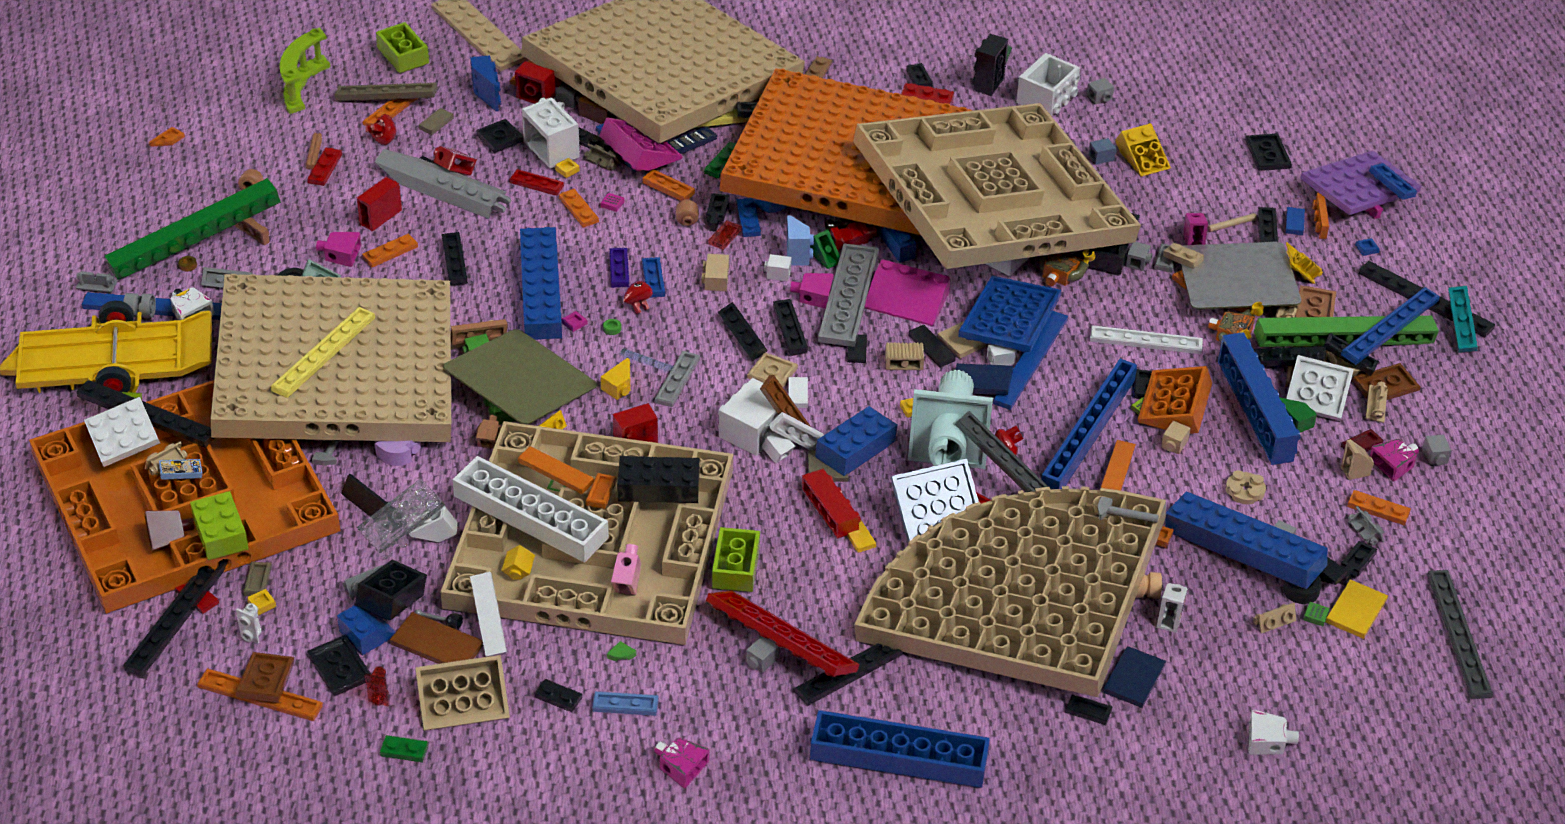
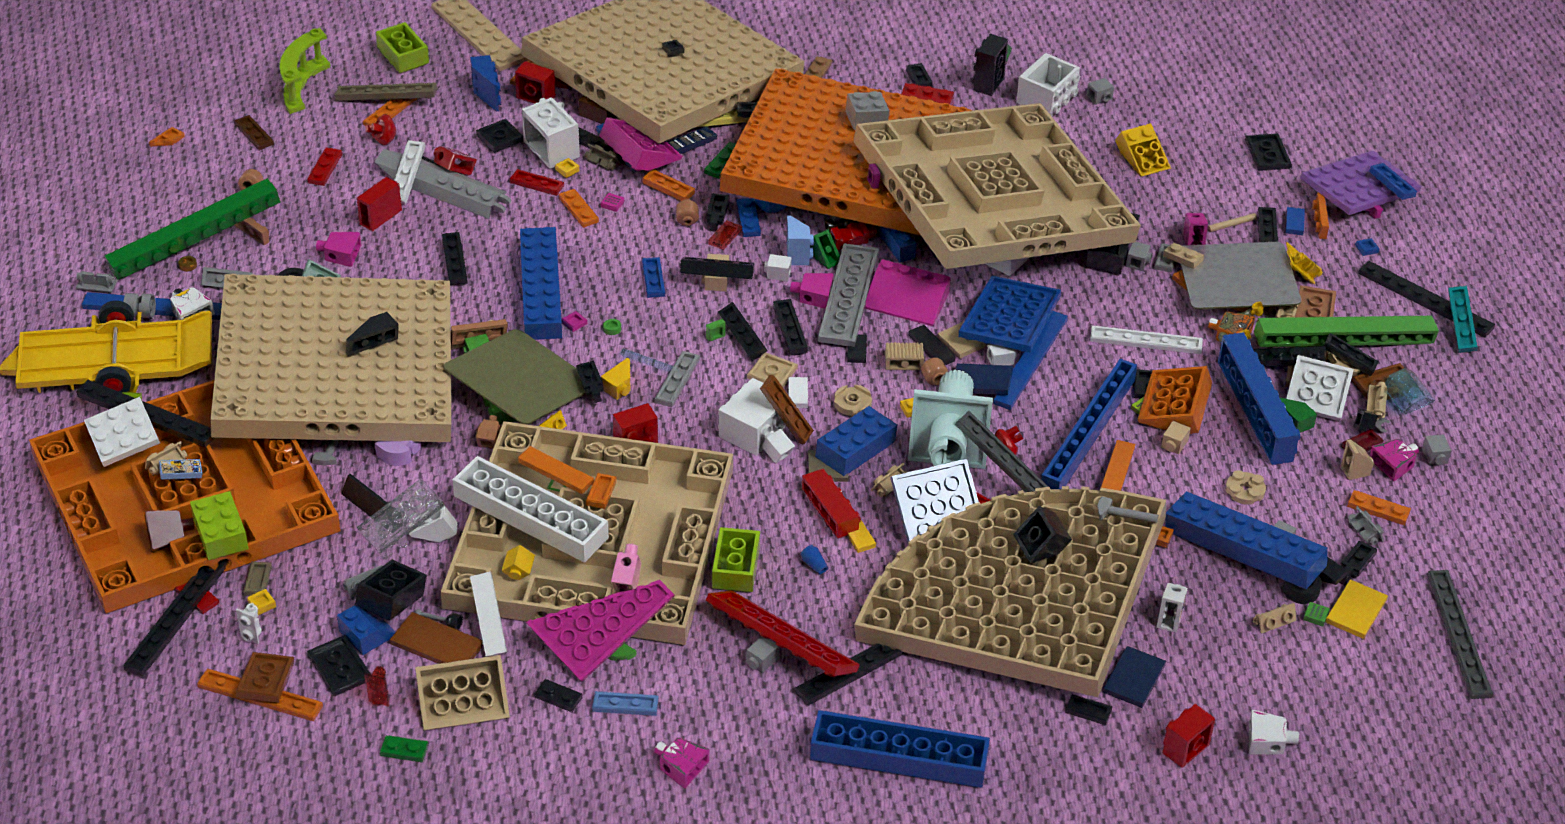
light yellow tile [271,307,375,398] -> none
nougat axle [306,133,322,170] -> none
orange plate [362,233,418,268] -> none
dark tan tile [419,108,454,135] -> none
dark grey brick [556,82,583,109] -> none
dark purple tile [609,248,629,288] -> none
black brick [617,456,700,503] -> none
red piece [623,281,653,314] -> none
white plate [769,412,824,450] -> none
torso [1039,249,1095,287] -> none
sand blue brick [1088,138,1117,165] -> none
light nougat wheel [1136,572,1162,599] -> none
blue tile [1341,287,1440,365] -> none
none -> reddish brown tile [234,115,274,150]
none -> black slope [346,312,399,356]
none -> white tile [394,140,426,205]
none -> dark pink wing [526,580,675,682]
none -> black hinge [576,361,604,403]
none -> black tile [662,40,685,56]
none -> black slope [680,257,755,279]
none -> bright green tile [706,319,725,342]
none -> blue cone [800,545,829,575]
none -> tan plate [834,385,872,417]
none -> light grey brick [845,91,890,130]
none -> magenta tile [867,164,881,189]
none -> tan hinge [871,462,907,497]
none -> nougat head [921,358,948,386]
none -> black slope [1013,506,1072,563]
none -> red brick [1162,704,1215,768]
none -> black piece [1353,408,1390,432]
none -> clear light blue slope [1385,368,1435,415]

